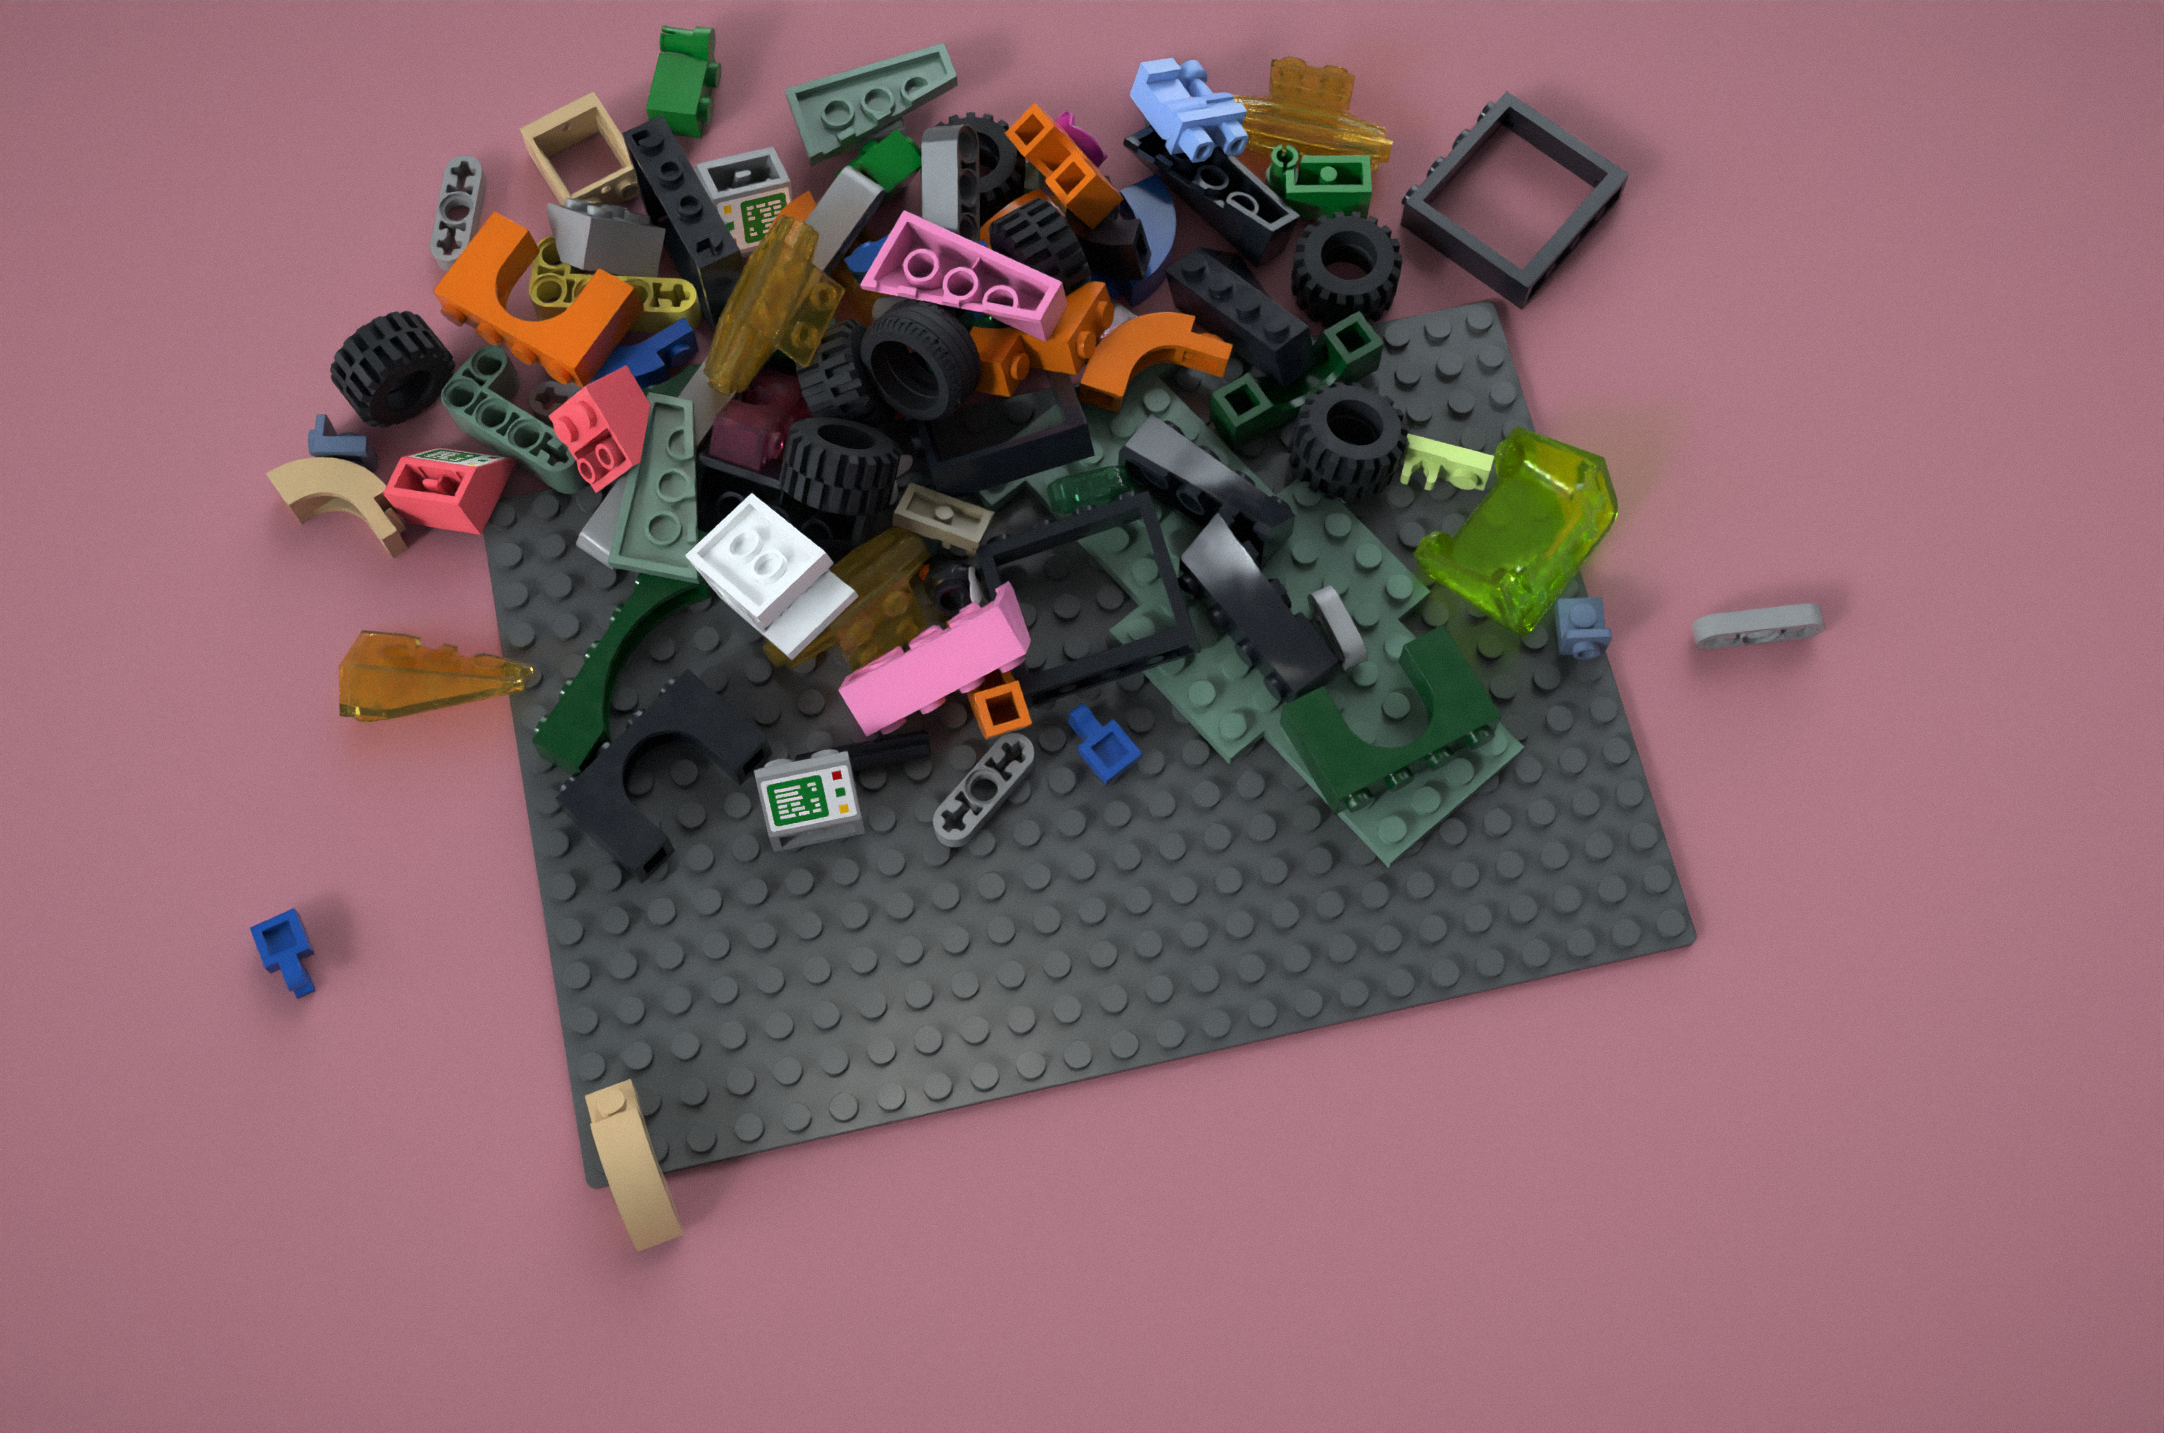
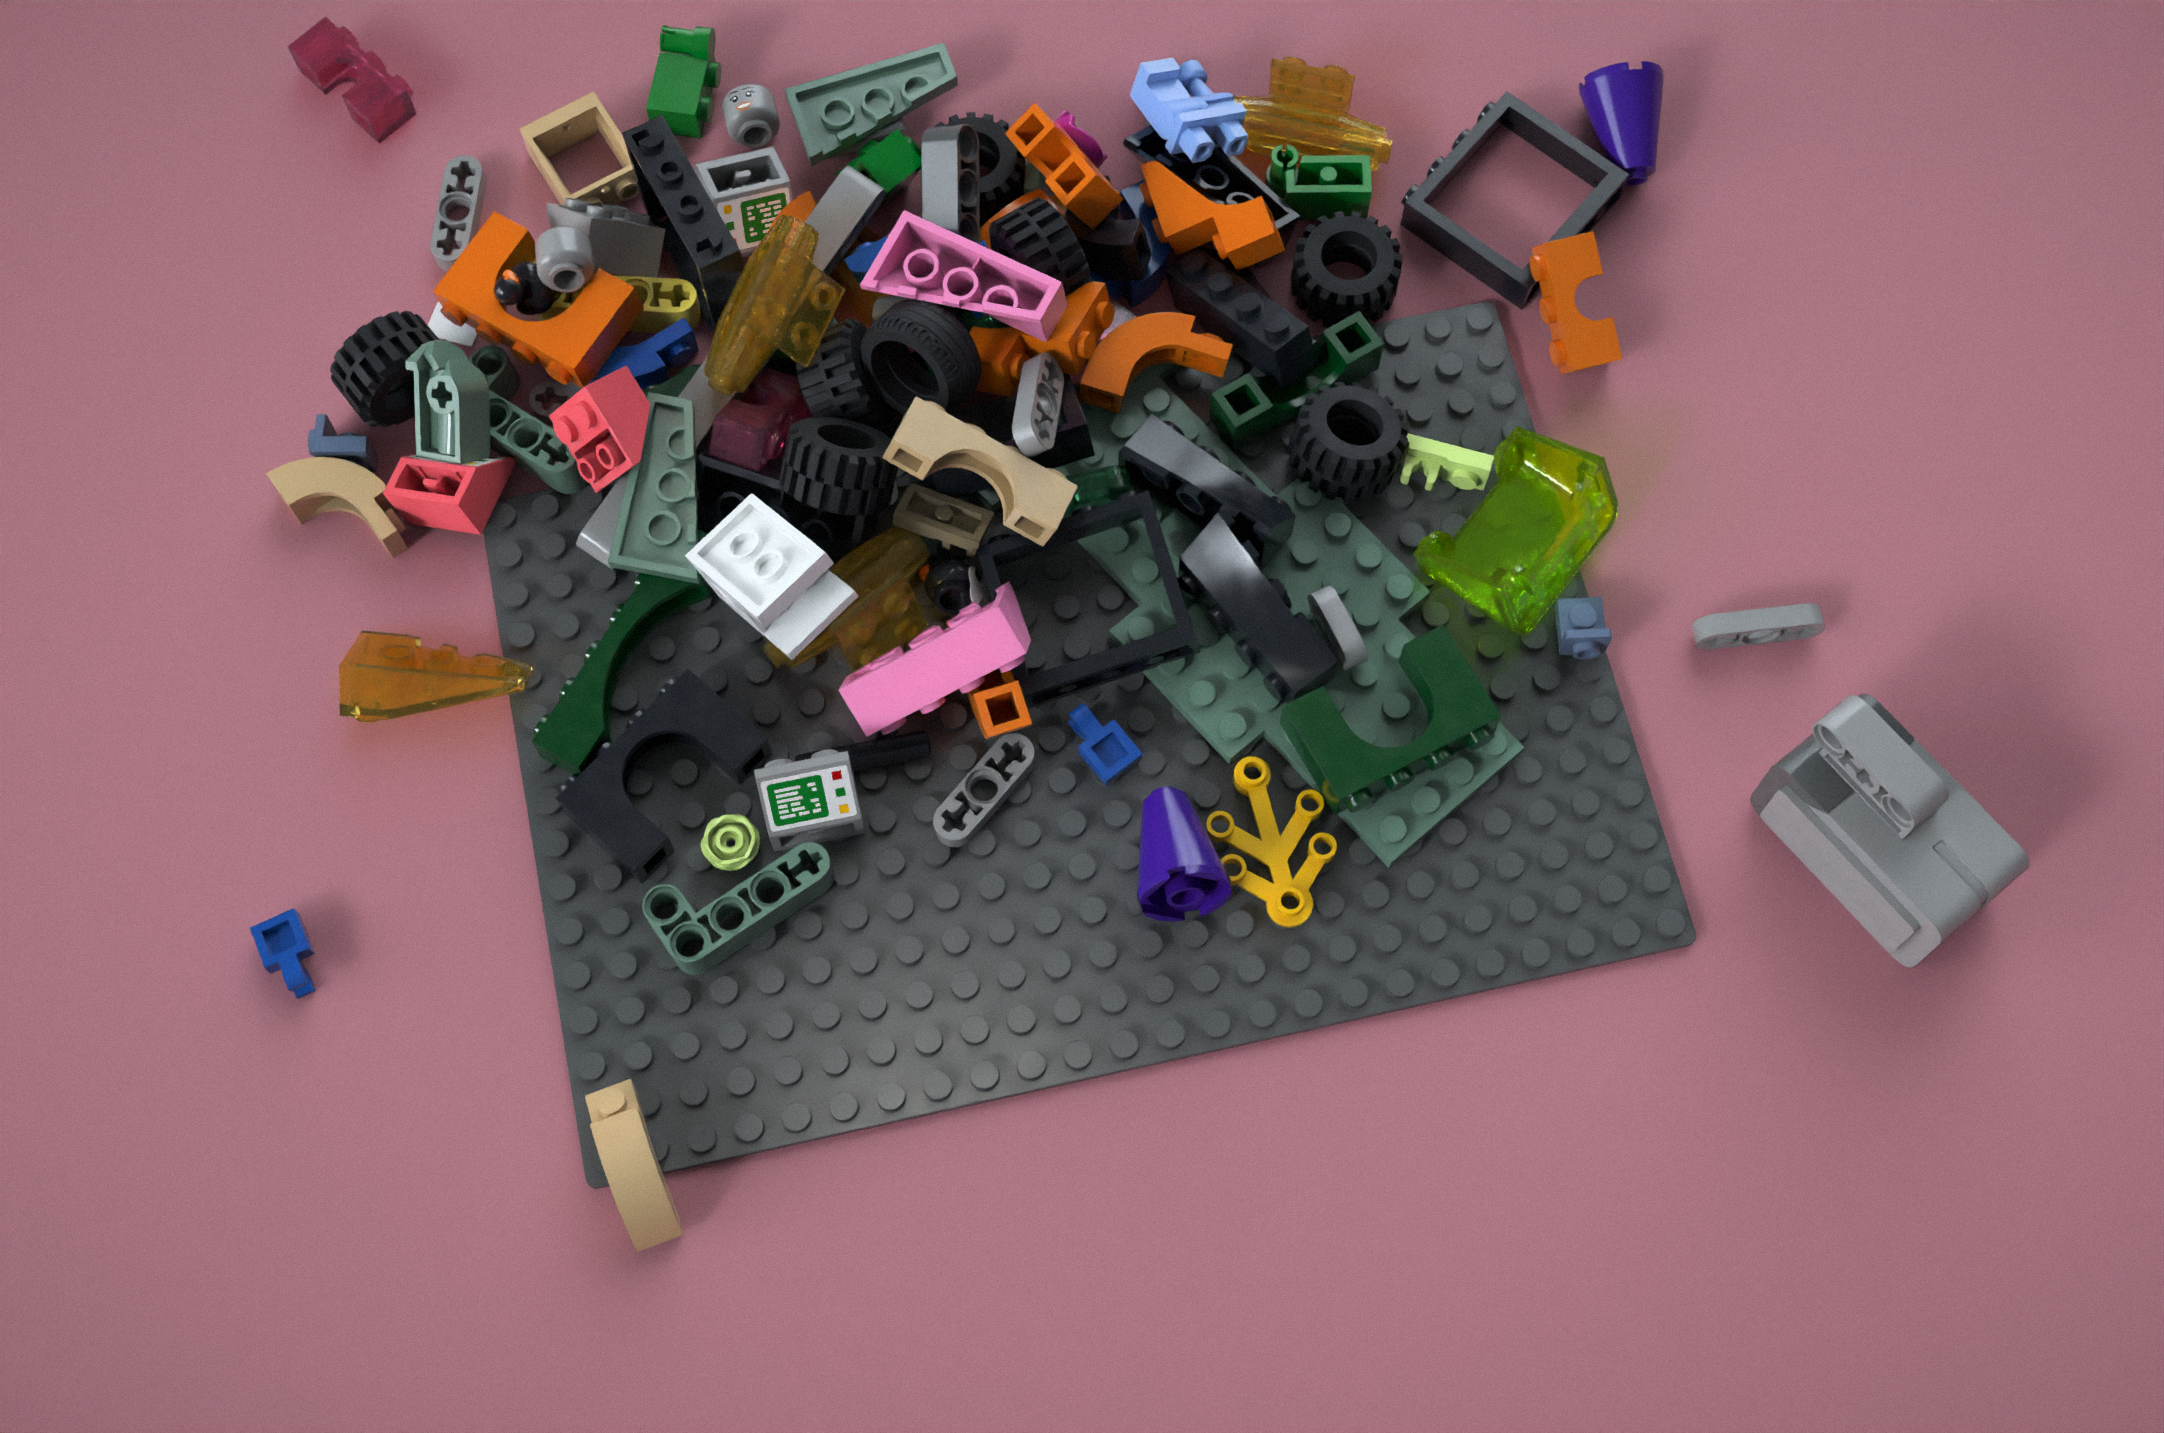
none -> clear pink arch [287,16,417,144]
none -> sand green piece [406,339,491,464]
none -> white sticker [428,302,477,347]
none -> black animal [493,261,559,316]
none -> light grey head [535,226,594,293]
none -> sand green beam [642,842,834,975]
none -> yellowish green plate [701,814,760,871]
none -> light grey head [722,84,780,148]
none -> tan arch [882,396,1078,547]
none -> light grey beam [1012,352,1064,457]
none -> dark purple cone [1137,786,1231,922]
none -> orange arch [1139,161,1285,271]
none -> yellow plant [1206,756,1337,928]
none -> orange arch [1530,231,1622,374]
none -> dark purple cone [1578,61,1664,186]
none -> light grey piece [1750,694,2030,968]

